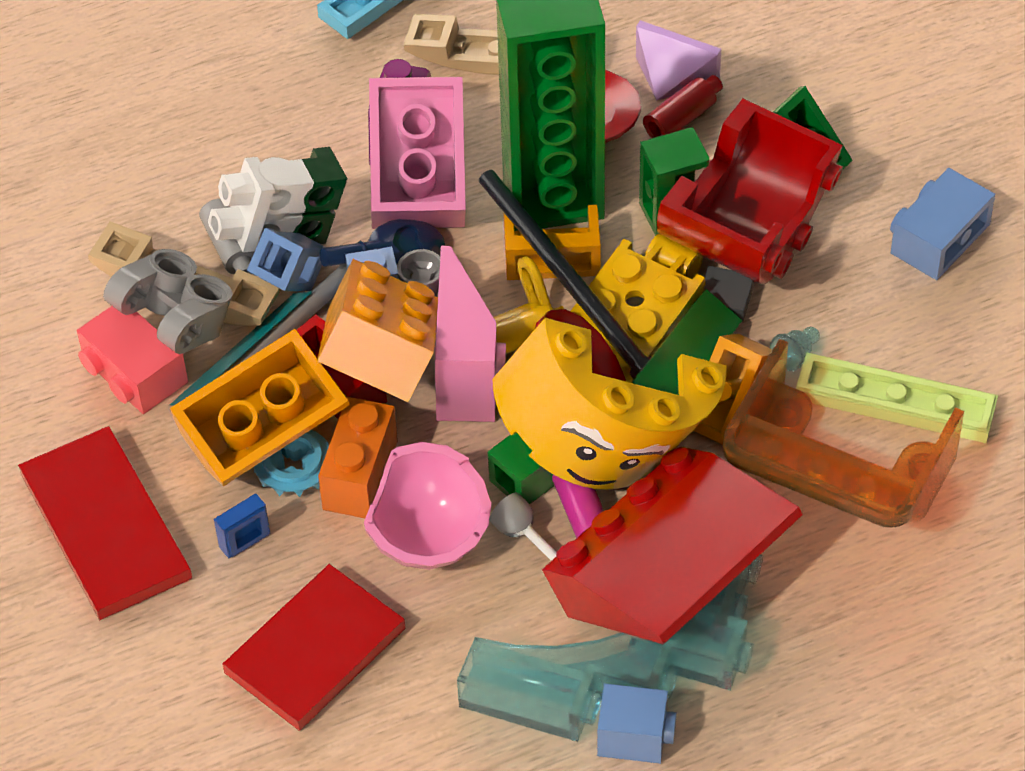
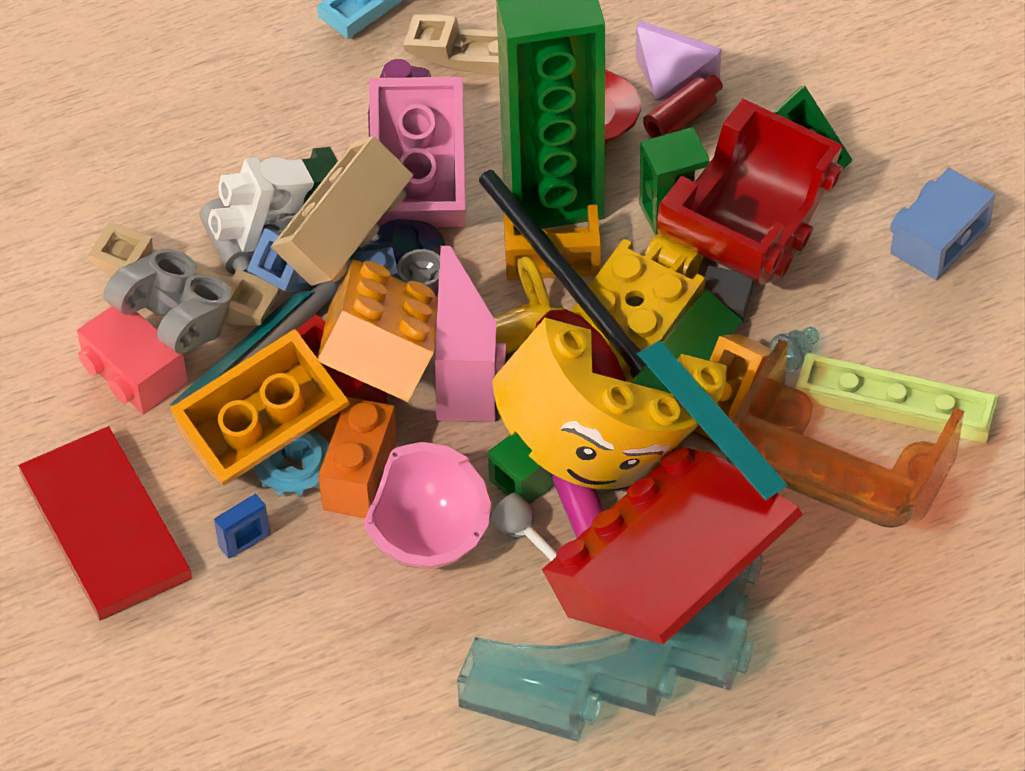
red tile [222,564,406,731] -> none
medium blue brick [597,683,677,764] -> none
none -> tan brick [271,136,413,286]
none -> teal sticker [637,340,788,500]

